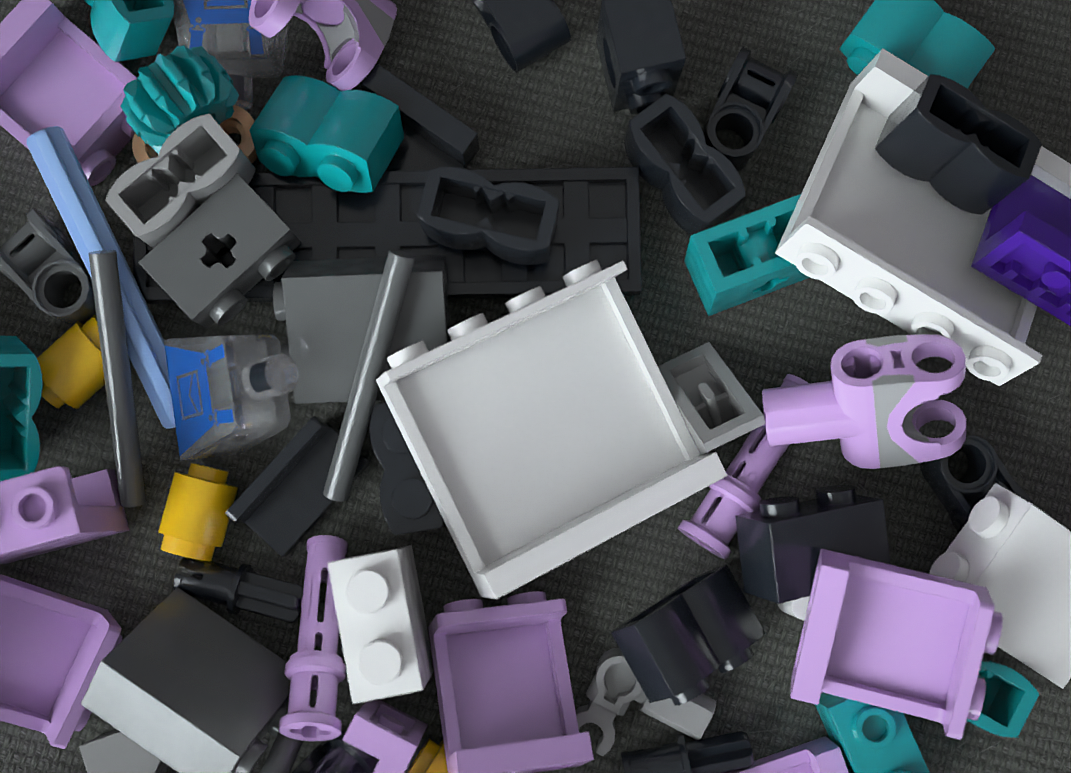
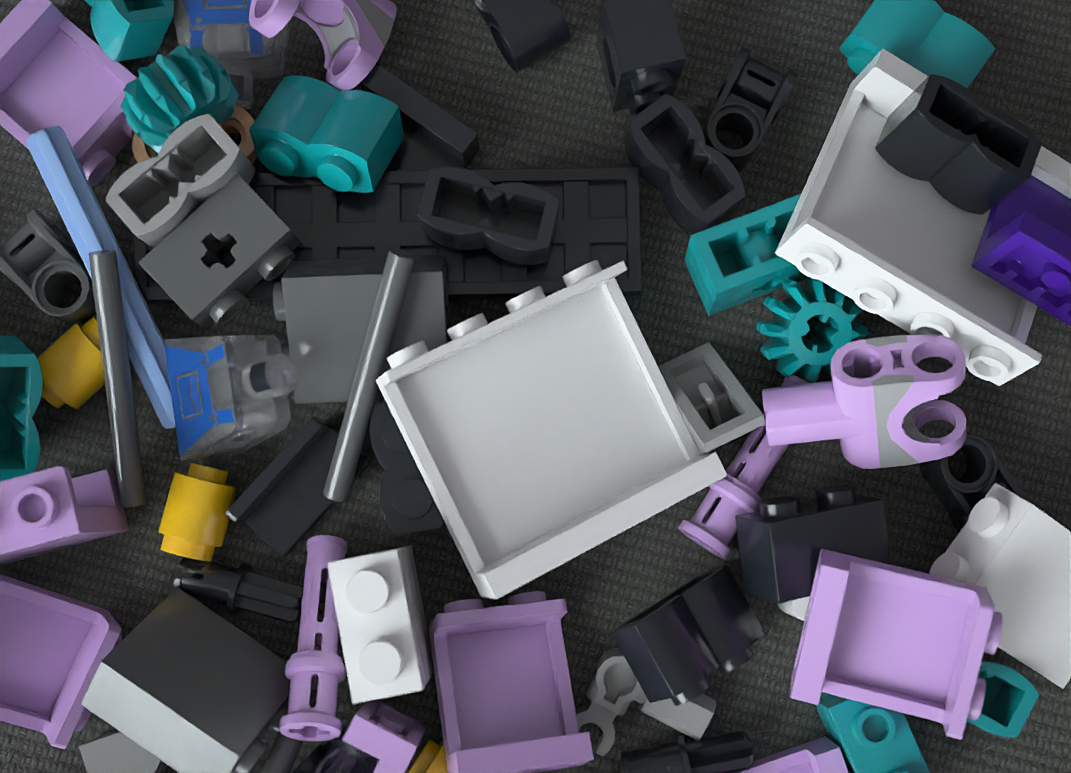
none -> teal gear [756,277,869,383]

